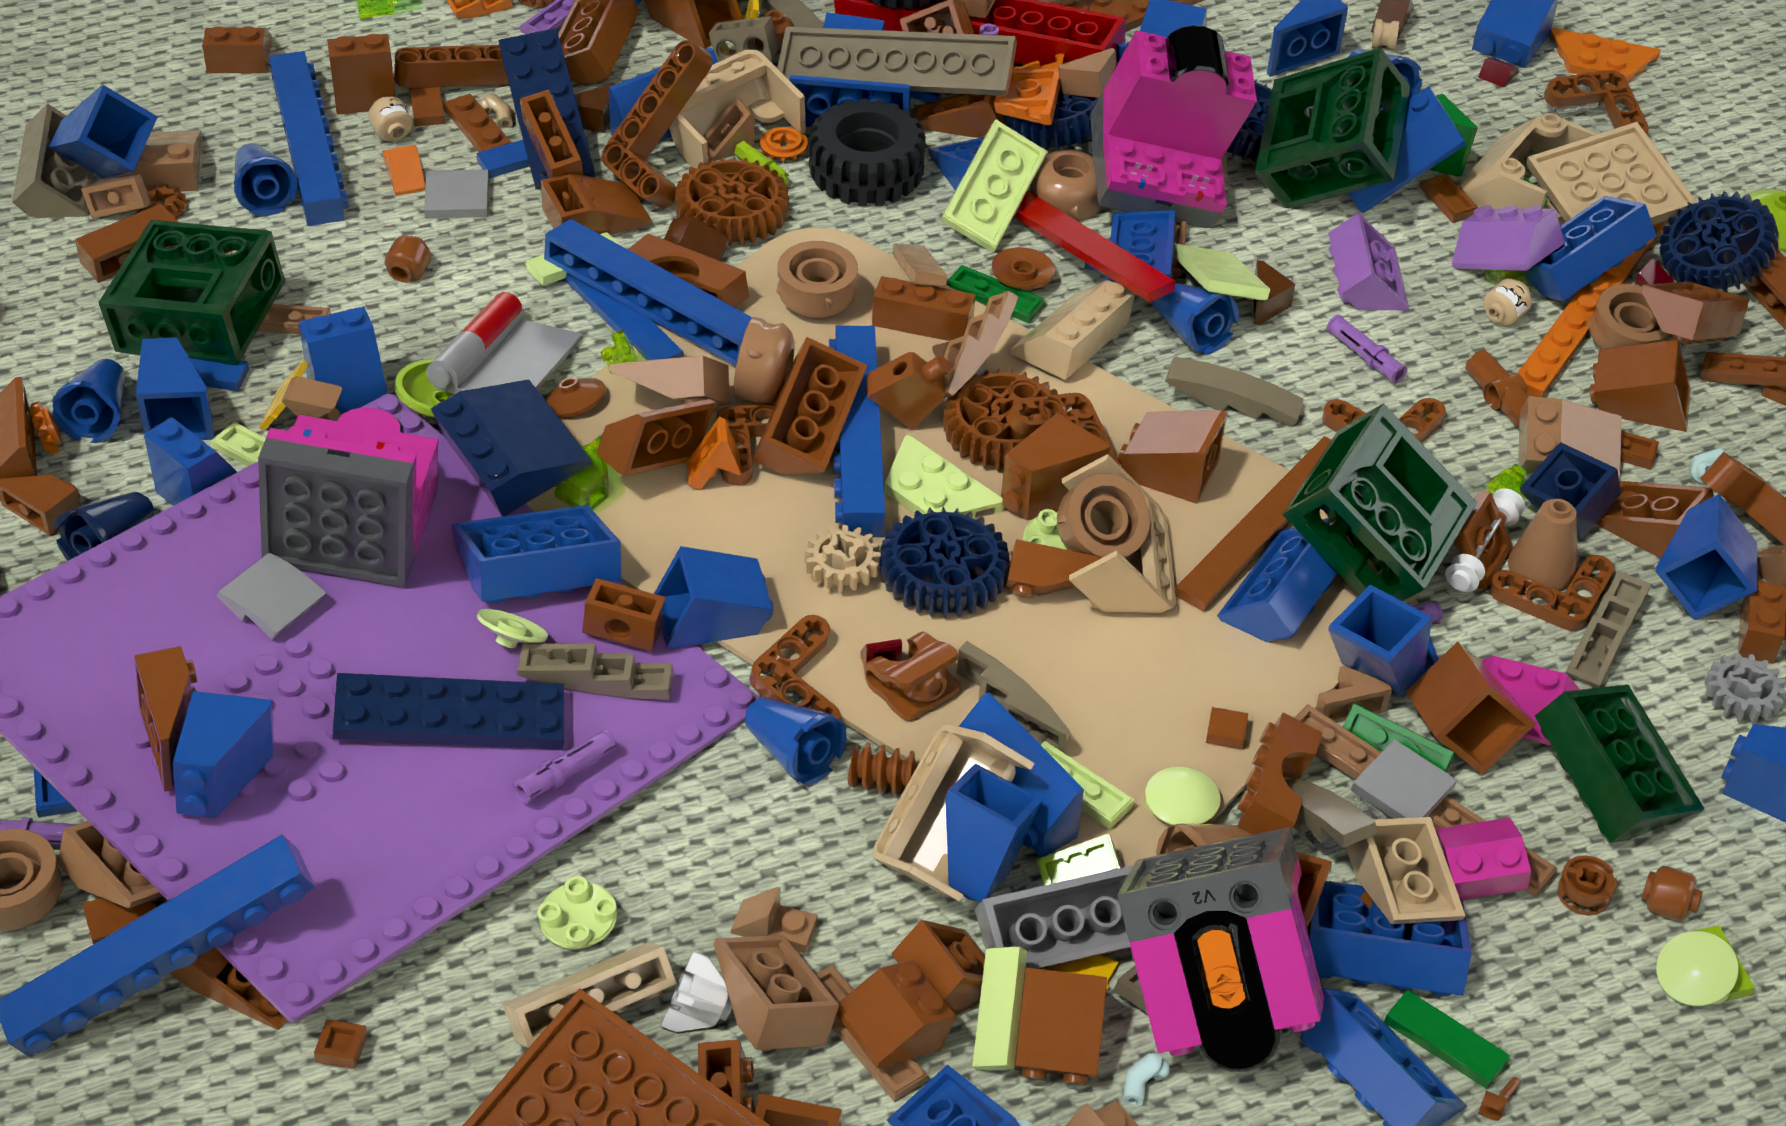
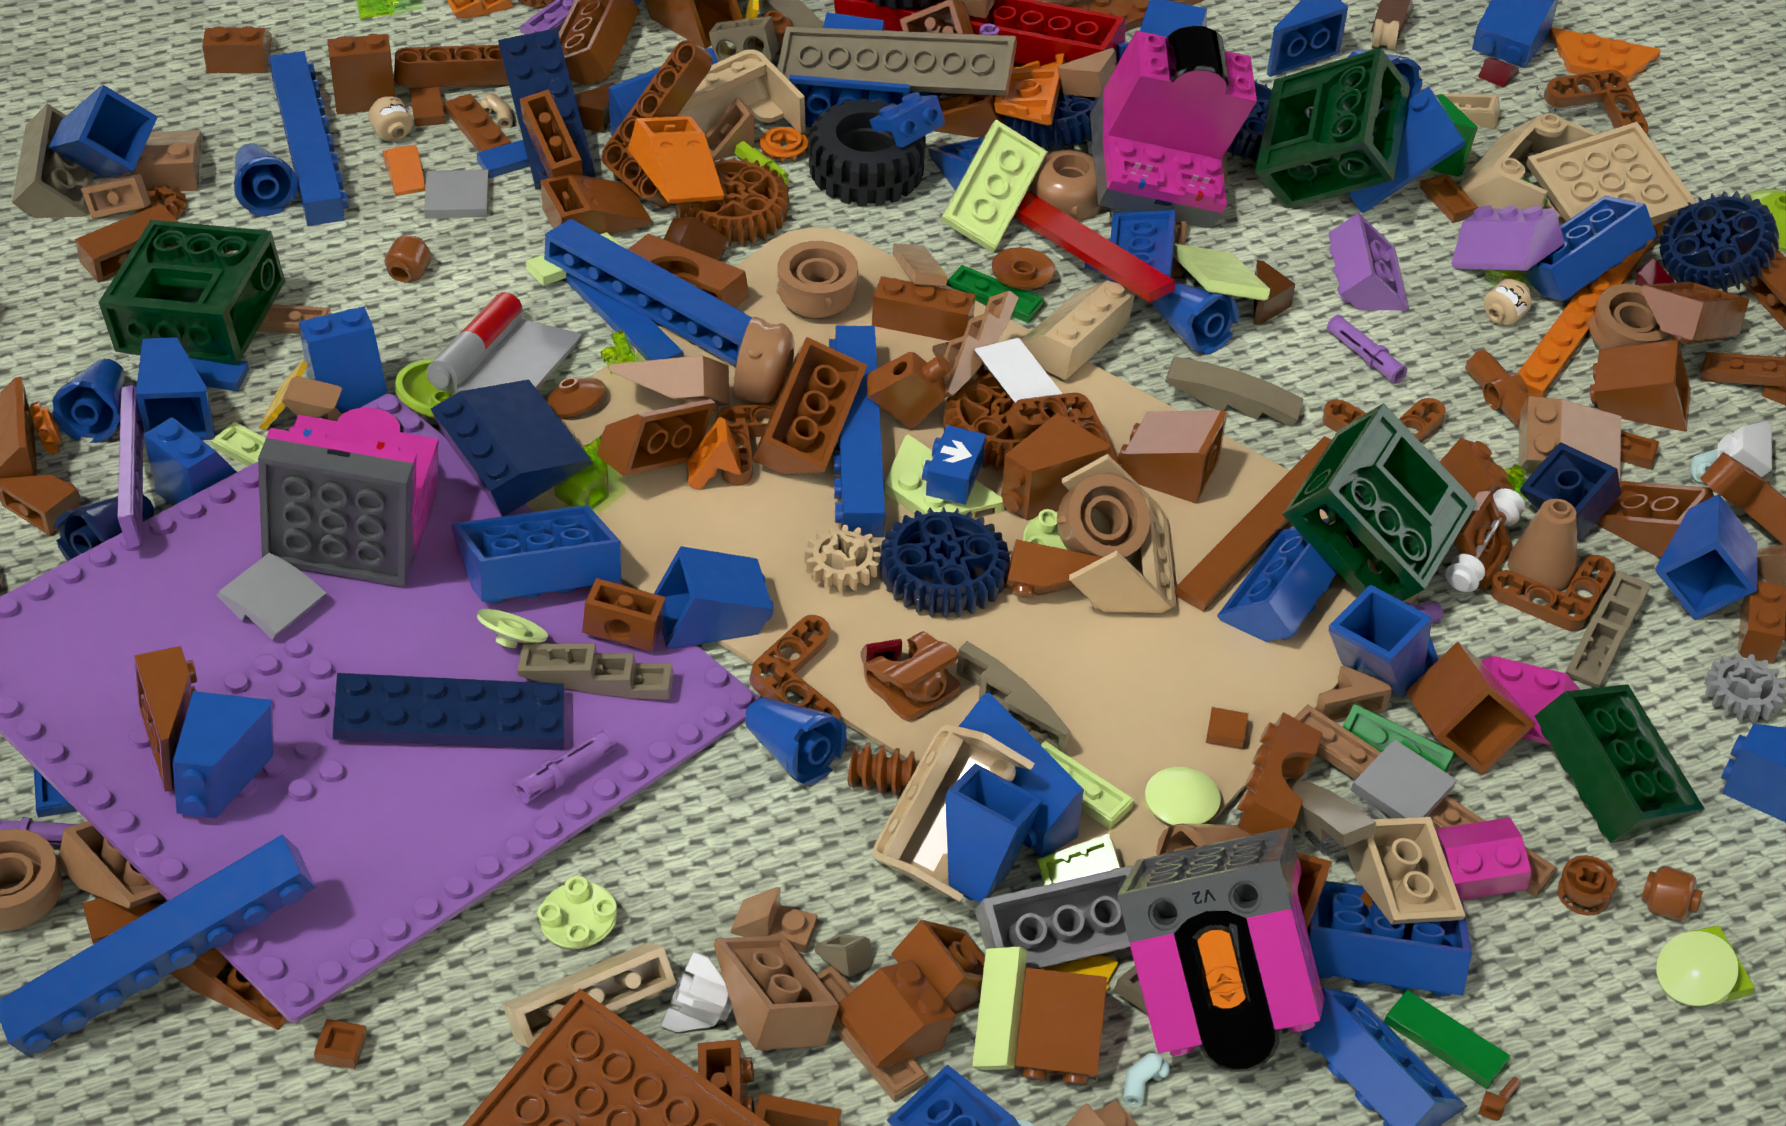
none -> medium lavender tile [118,385,144,548]
none -> orange slope [628,116,724,204]
none -> dark tan slope [814,934,872,977]
none -> blue bracket [869,92,945,148]
none -> blue brick [922,425,986,505]
none -> white sticker [974,338,1062,409]
none -> dark orange brick [1440,438,1515,498]
none -> tan slope [1444,94,1500,129]
none -> white slope [1718,421,1772,477]

